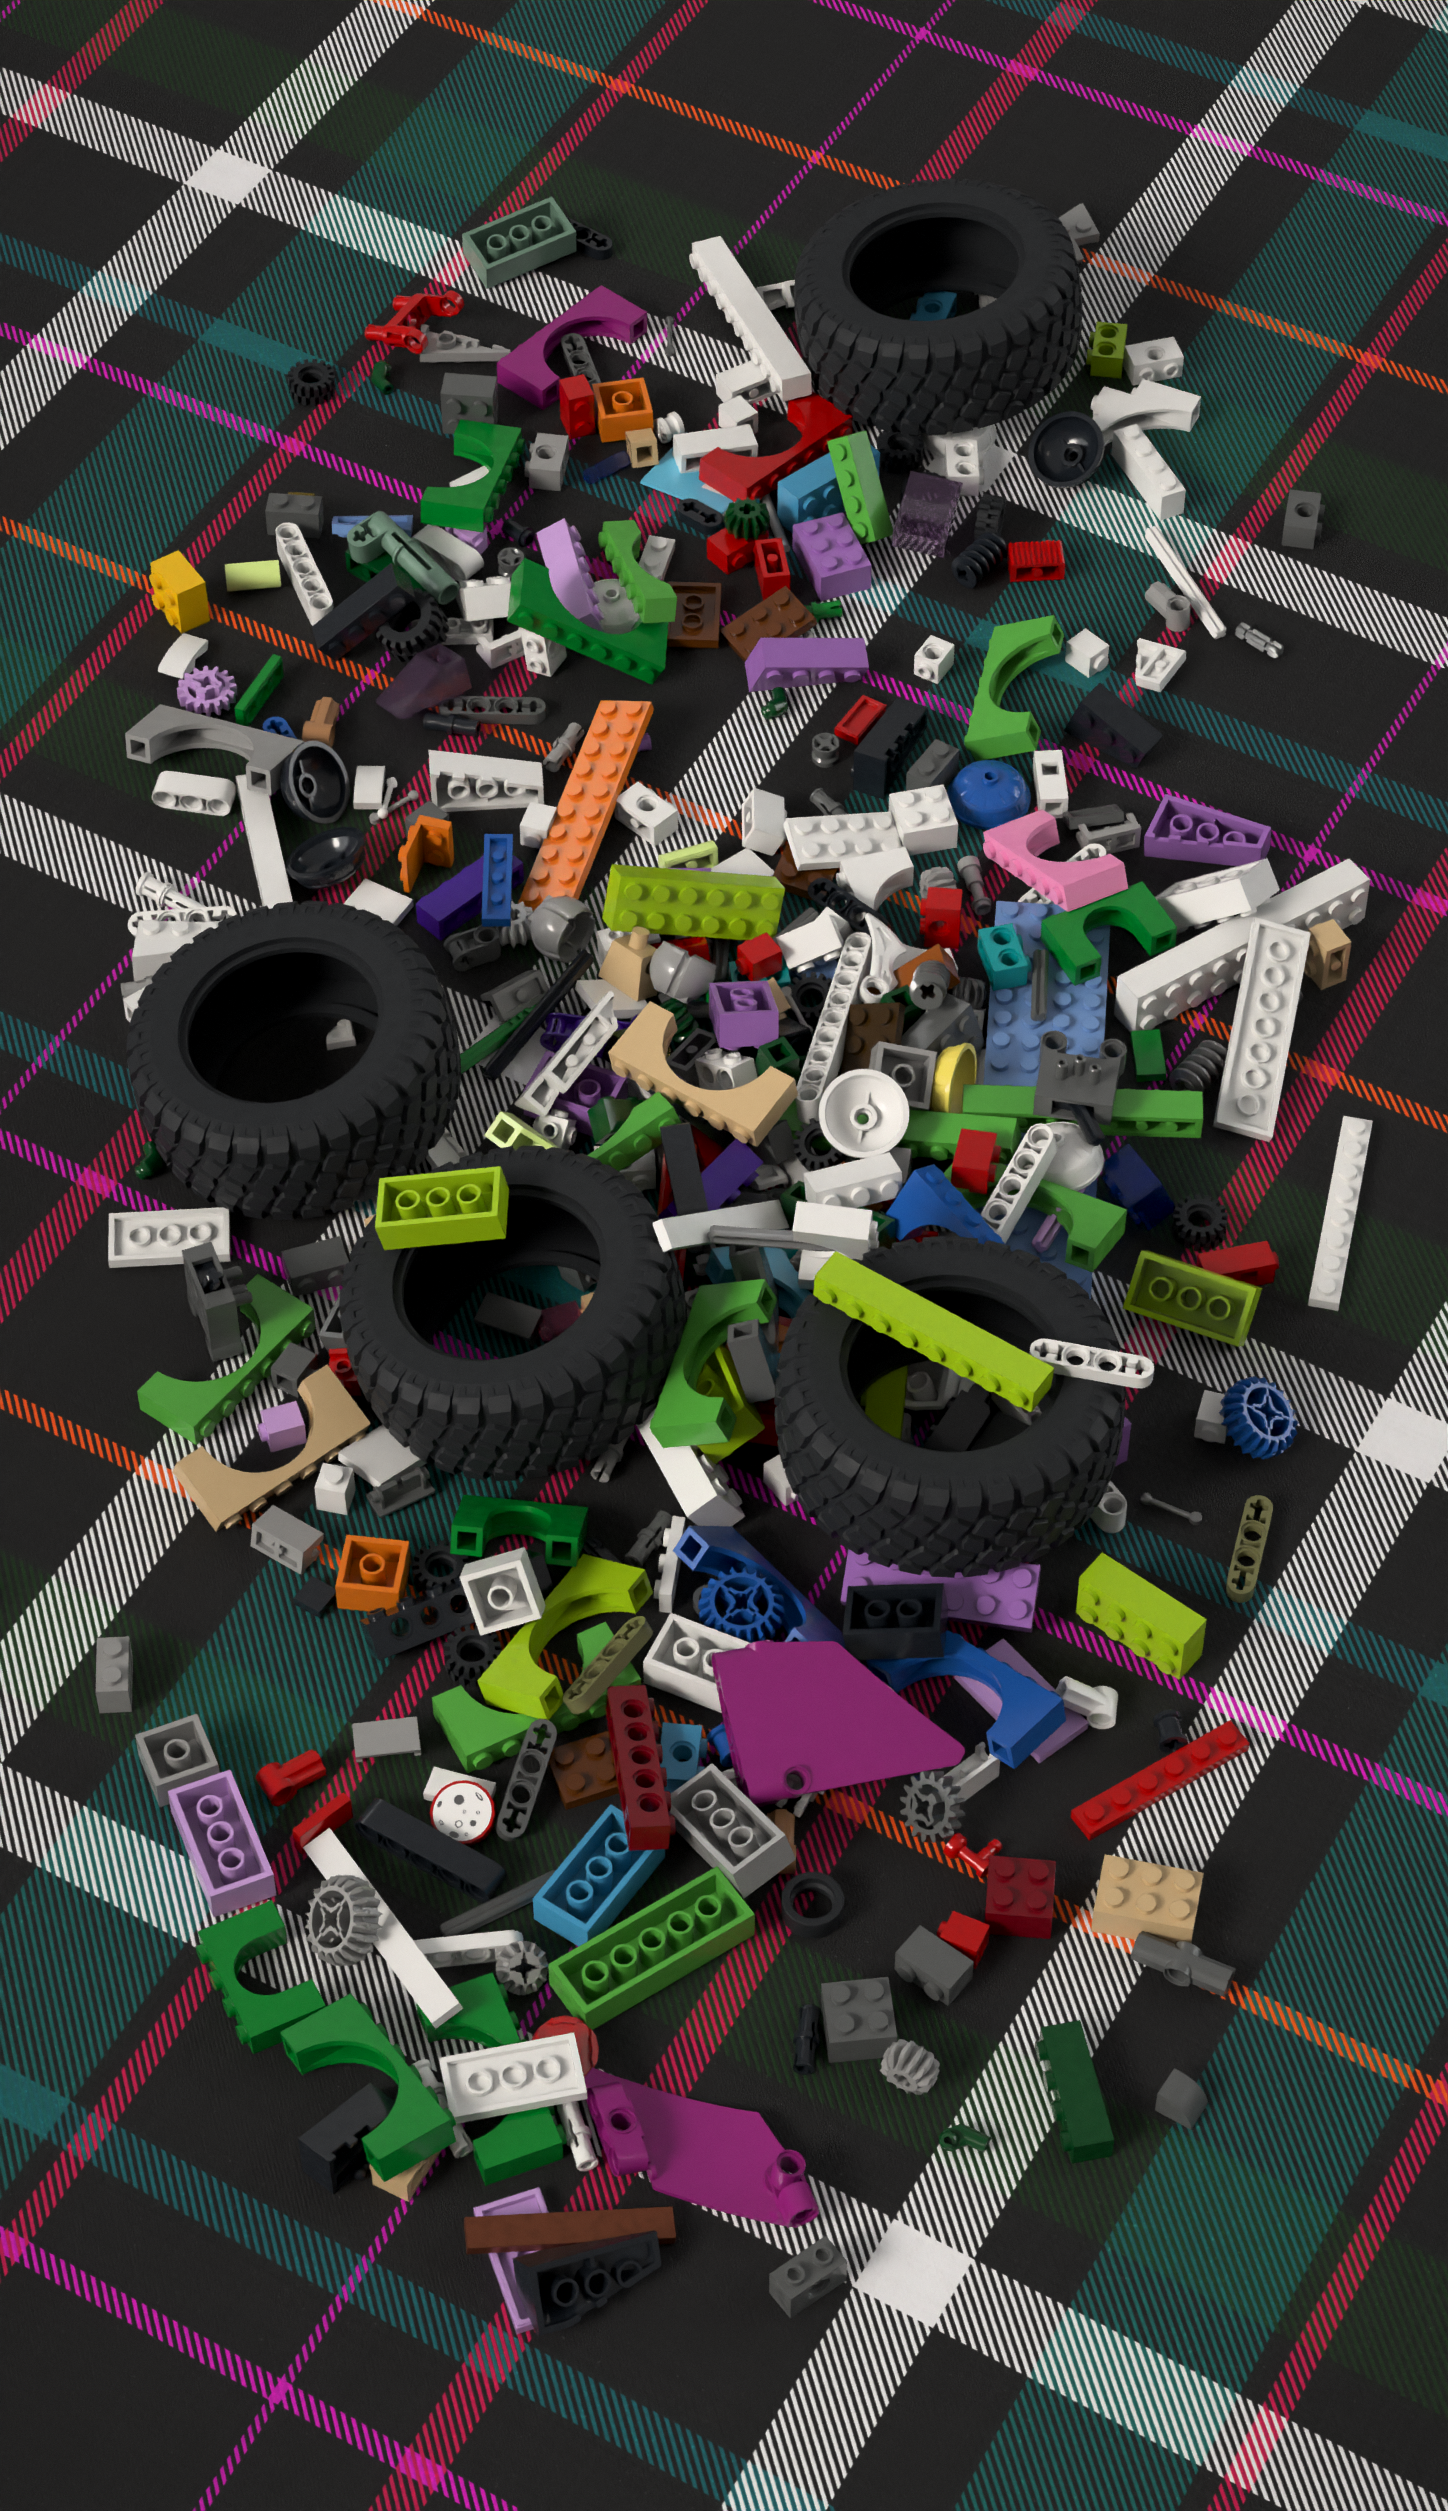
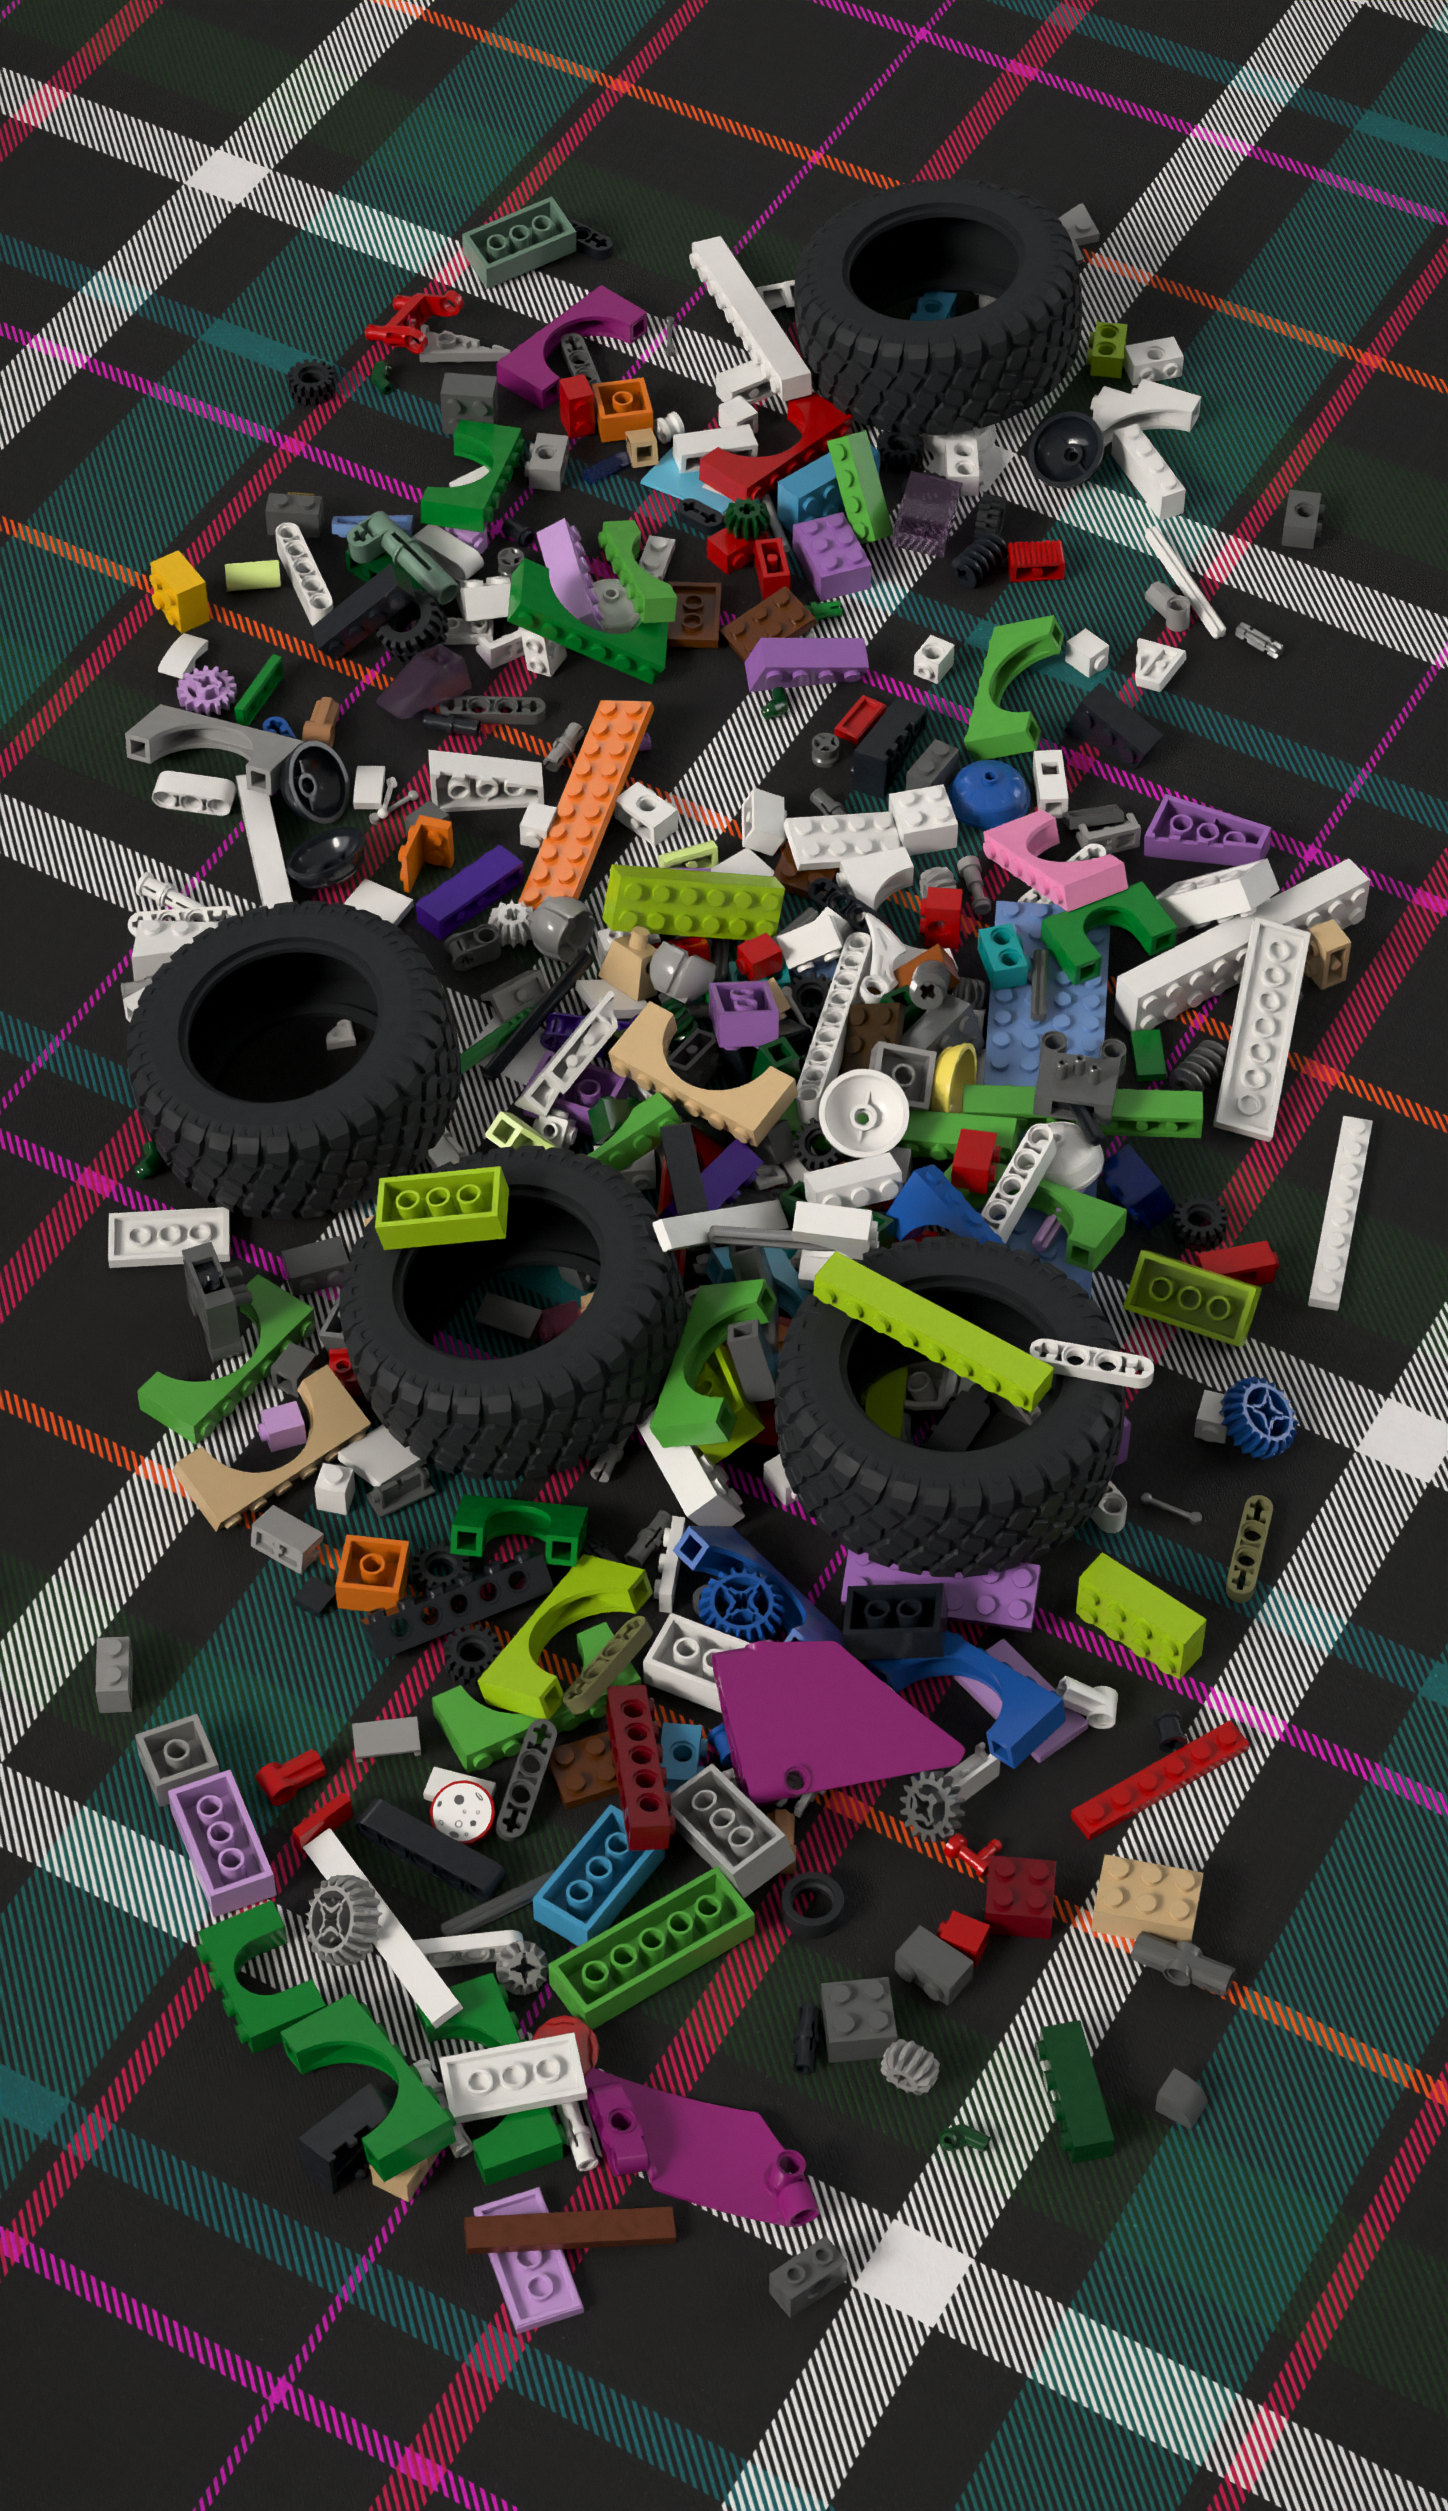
white brick [460,1547,546,1636] -> none
blue plate [482,834,513,927] -> none
black wedge [512,2230,662,2336] -> none
white brick [694,1048,757,1090] -> none

